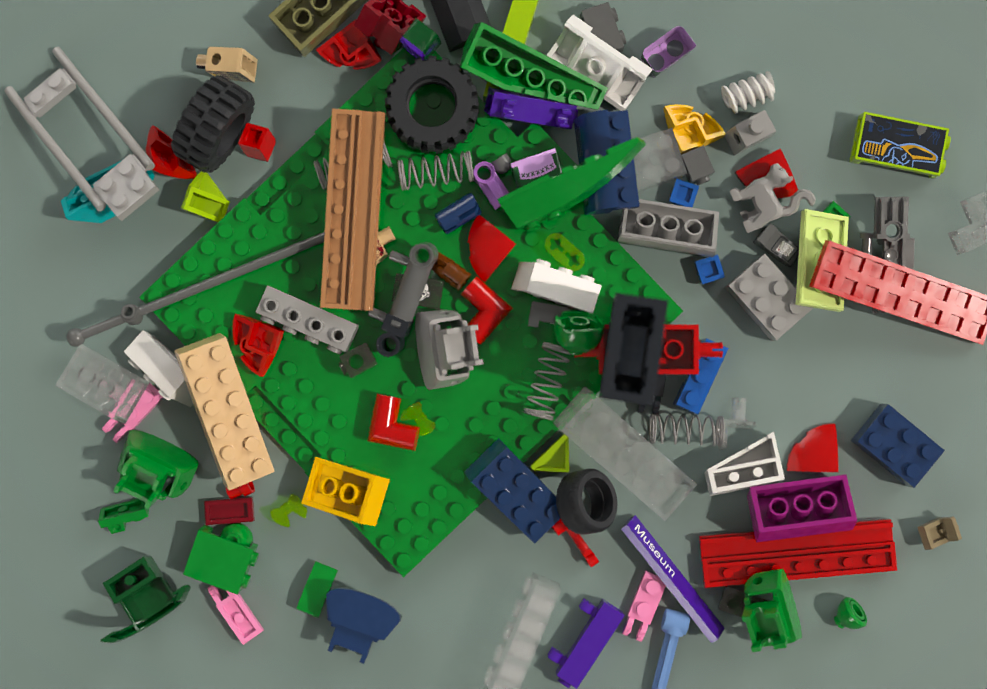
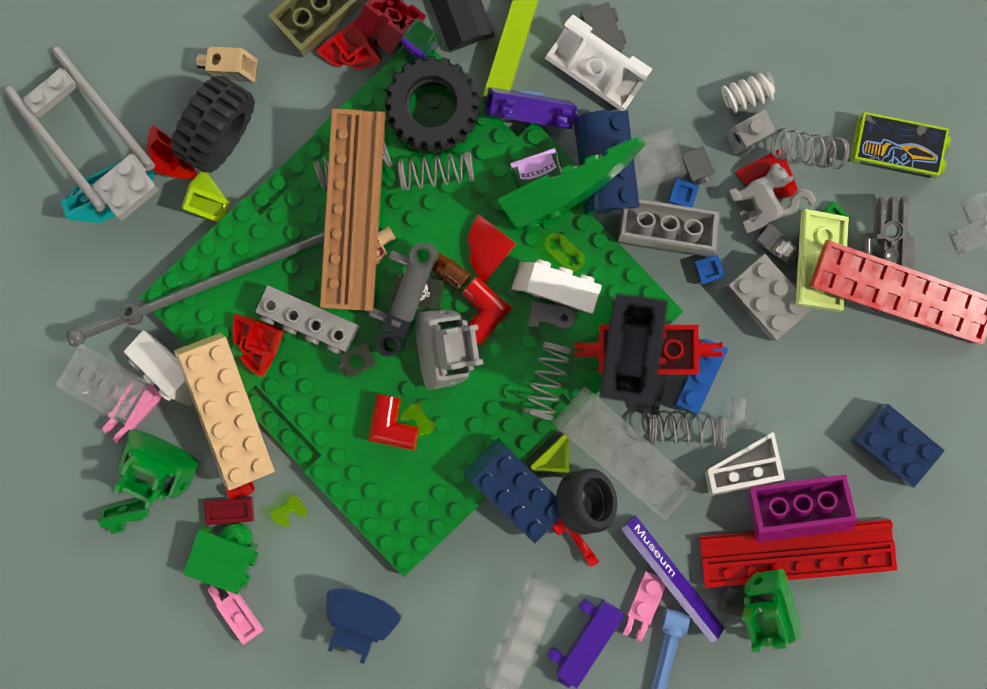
dark green piece [100,556,191,643] -> none
red panel [238,123,276,162] -> none
green slope [296,561,338,618] -> none
yellow slope [301,457,390,526] -> none
dark blue arm [435,193,482,234] -> none
green wedge [460,22,608,110] -> none
medium lavender piece [473,162,509,210] -> none
dark grey hinge [491,153,511,174] -> none
green cylinder [554,310,605,355] -> none
lavender piece [640,26,697,78] -> none
yellow brick [663,104,726,156] -> none
red brick [786,424,838,472] -> none
green brick [834,597,867,629] -> none
dark tan bracket [917,516,962,550] -> none
none -> light grey piece [771,127,850,169]

